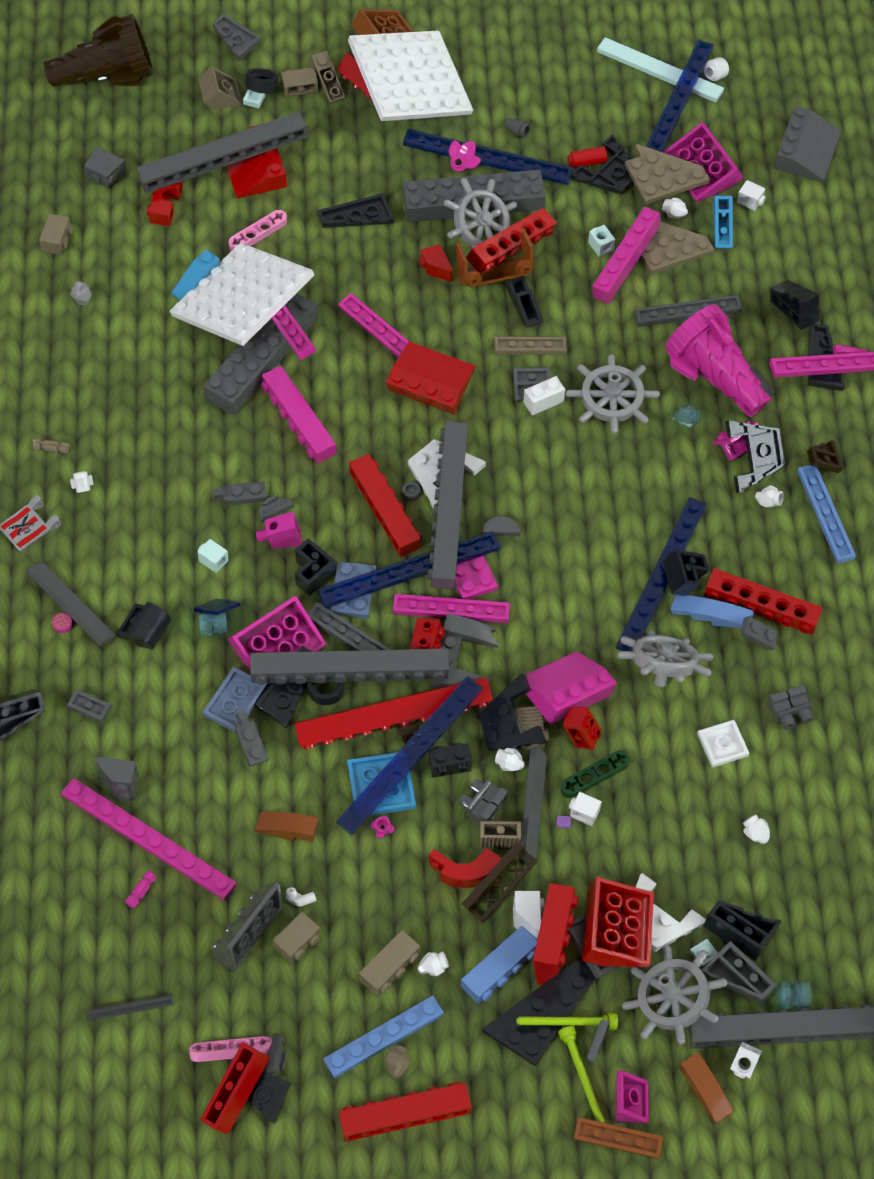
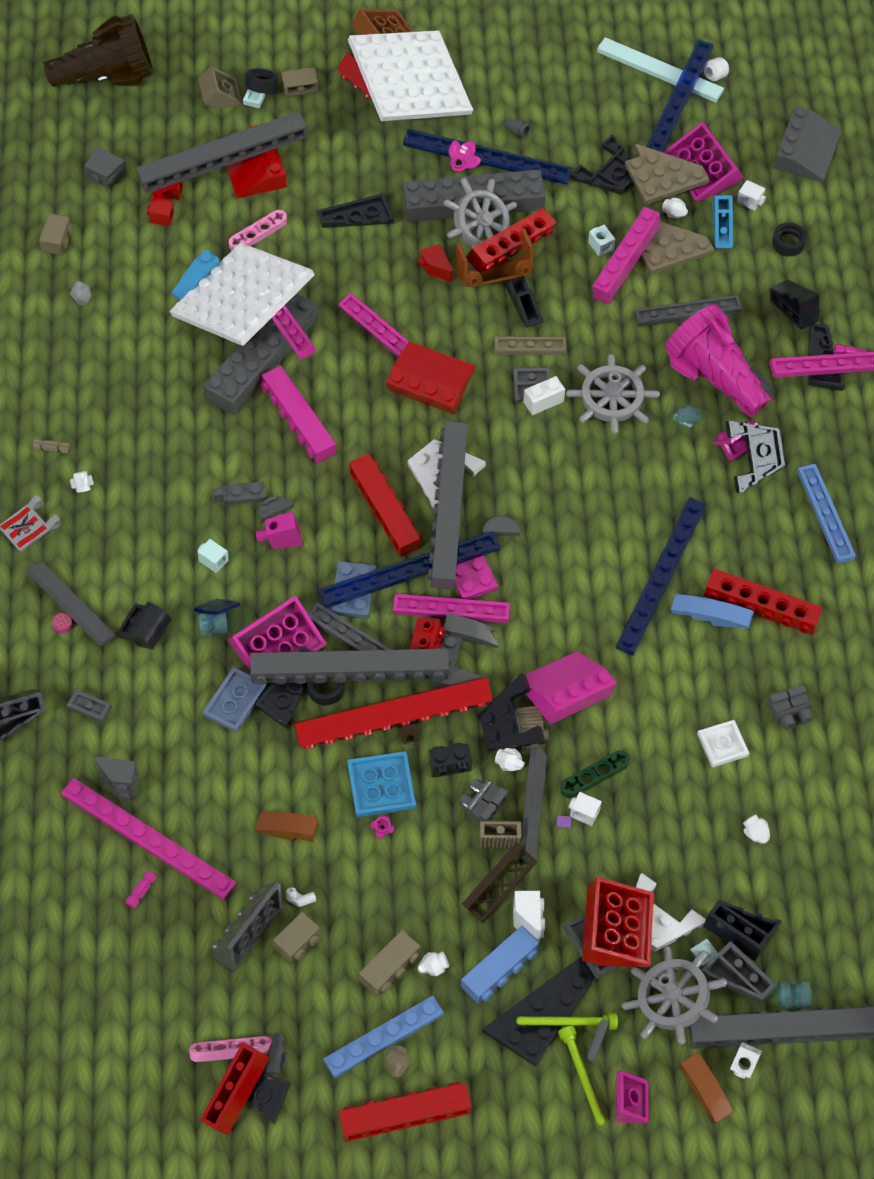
dark grey axle [88,993,174,1021] -> none
dark grey wing [213,14,261,61] -> none
dark grey hinge [235,710,269,767] -> none
black brick [295,538,336,596] -> none
dark tan slope [308,50,345,103] -> none
clear blue plate [336,676,483,836] -> none
dark grey tile [402,482,421,501] -> none
red arch [429,848,502,888] -> none
red slope [533,883,578,985] -> none
red brick [563,706,602,750] -> none
red brick [567,146,607,169] -> none
dark orange plate [573,1117,663,1159] -> none
light grey piece [617,631,713,687] -> none
black brick [662,549,709,596] -> none
dark grey plate [741,616,778,650] -> none
white rock [755,485,783,508] -> none
dark brown wing [807,440,843,473] -> none
none -> black tyre [772,222,807,256]

